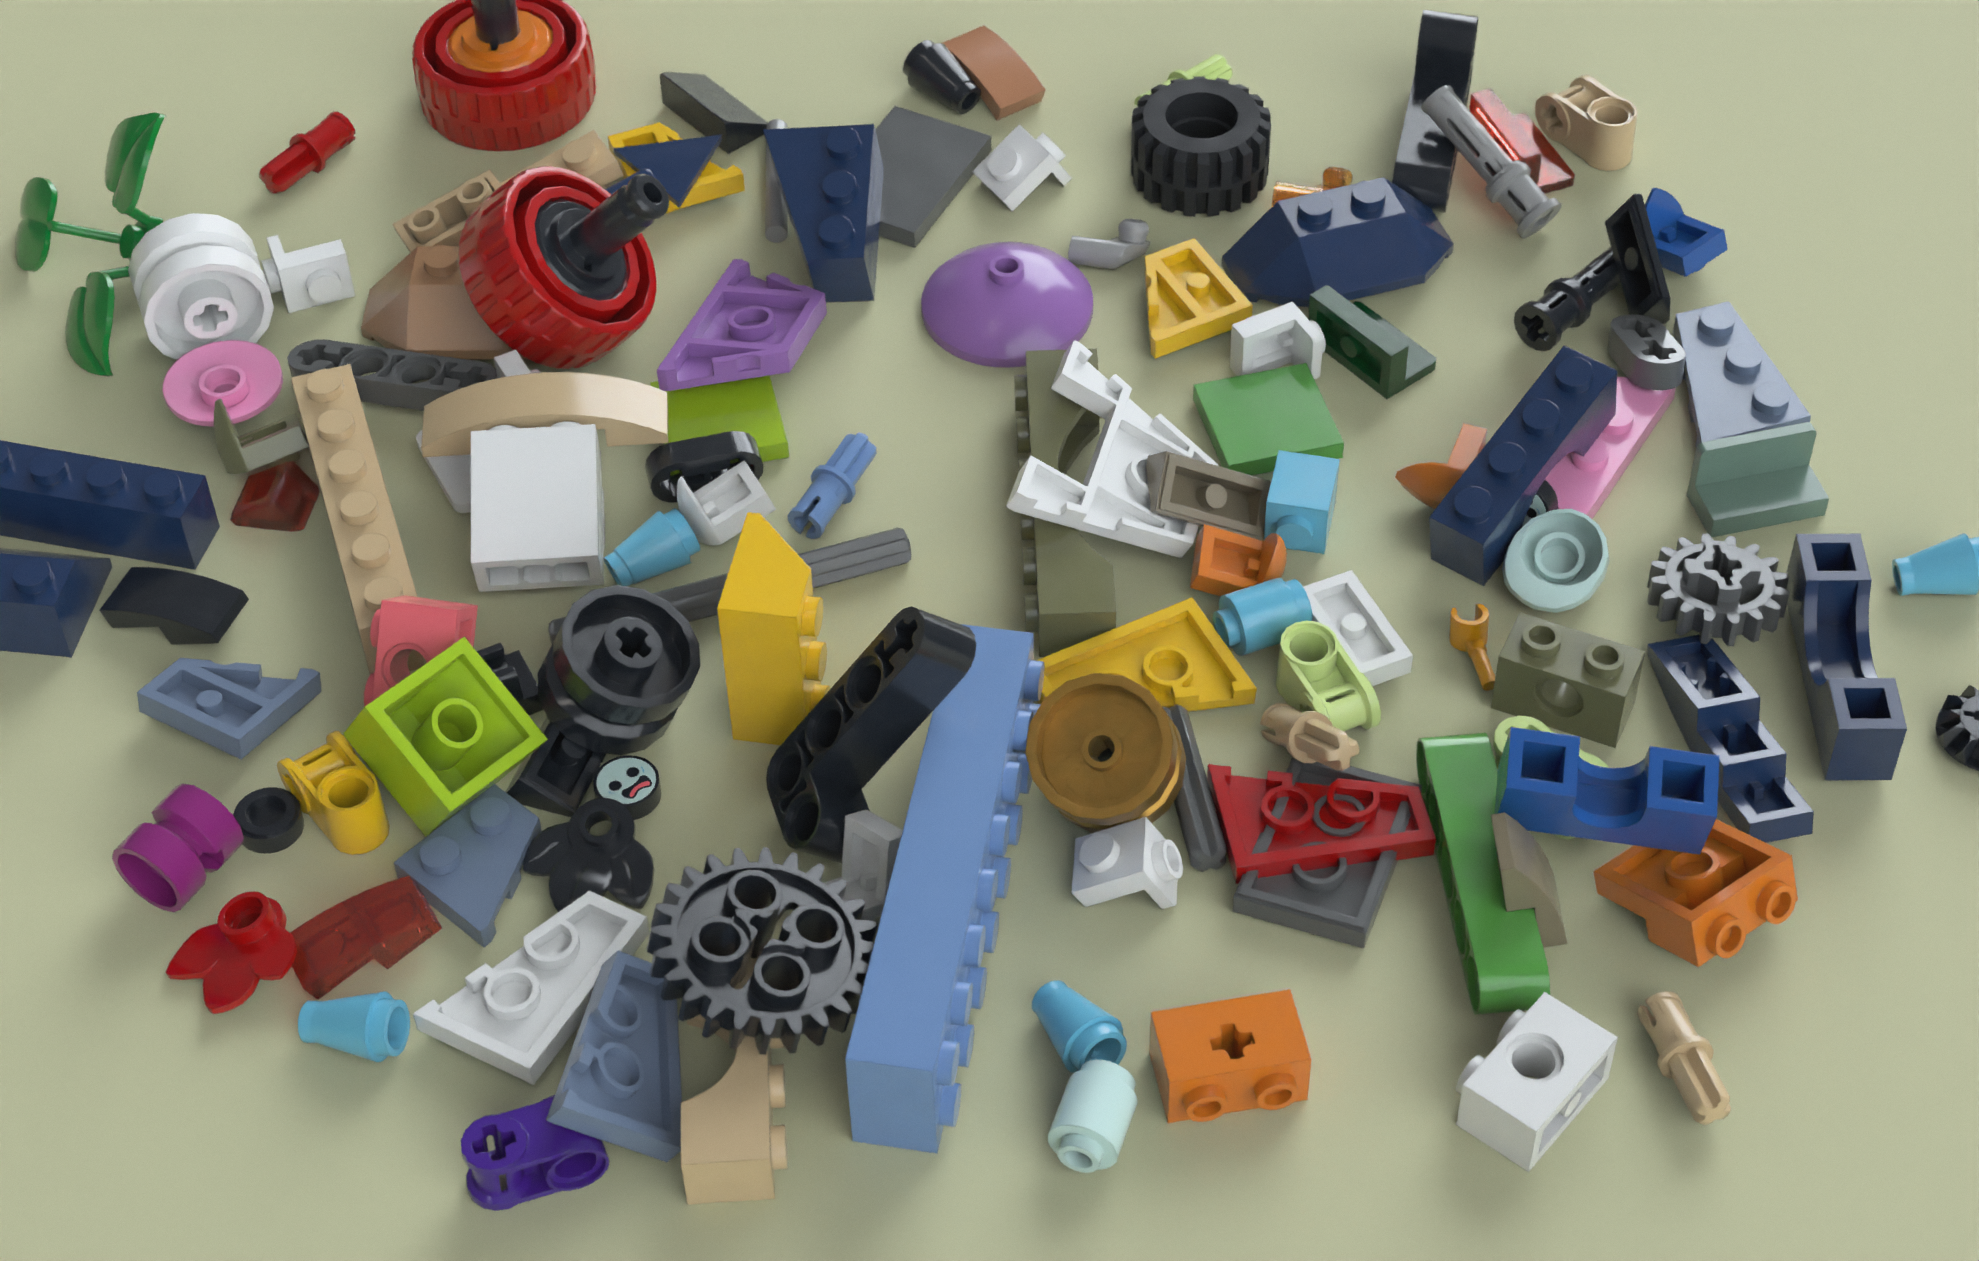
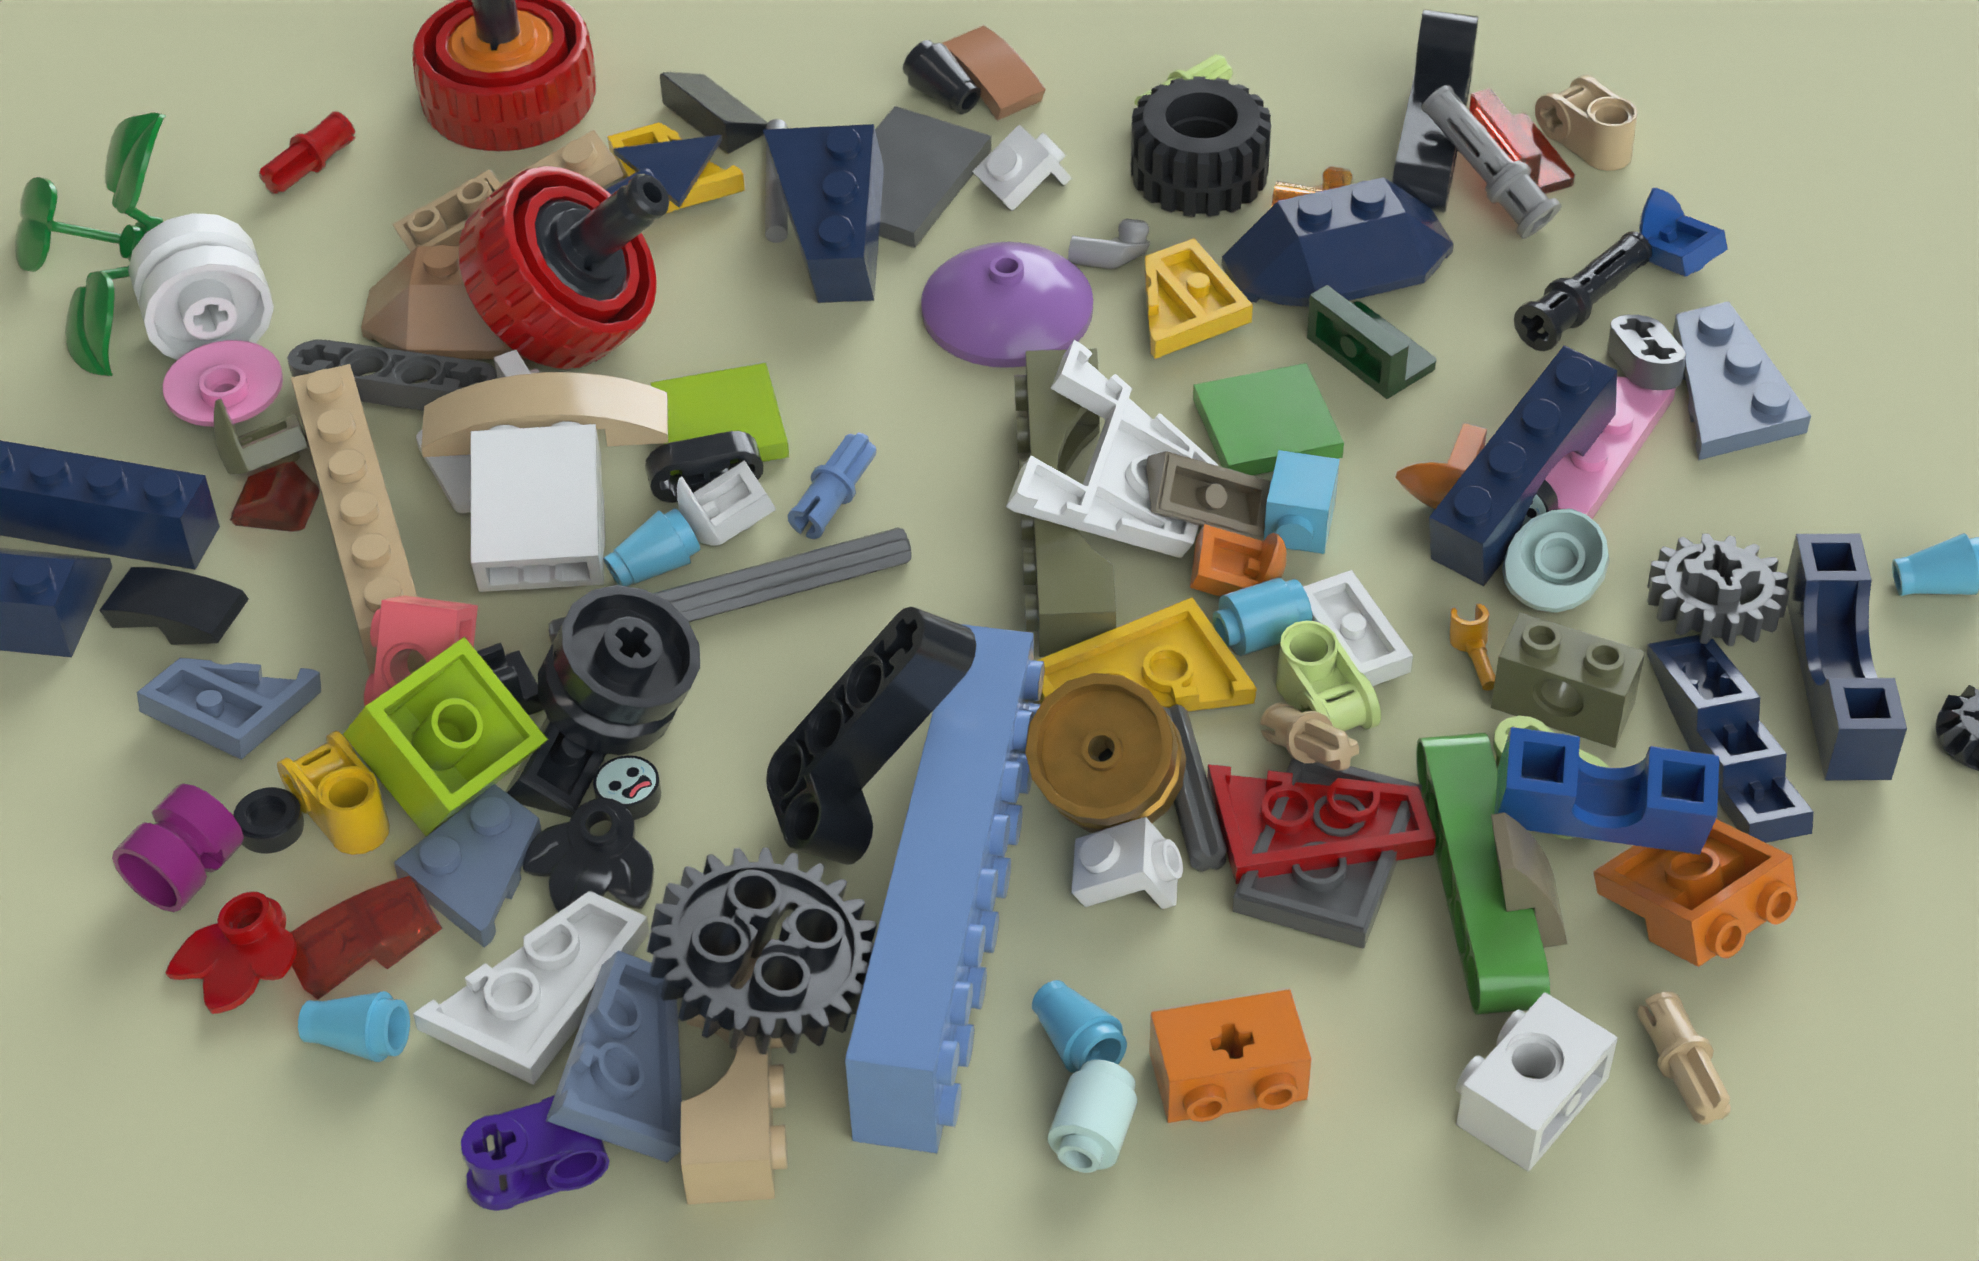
white bracket [261,235,355,313] -> none
medium lavender wing [657,259,827,391] -> none
yellow slope [717,512,830,745] -> none
white bracket [824,809,903,921] -> none
white bracket [1230,301,1326,379] -> none
black slope [1605,194,1670,324] -> none
sand green panel [1686,422,1829,537] -> none

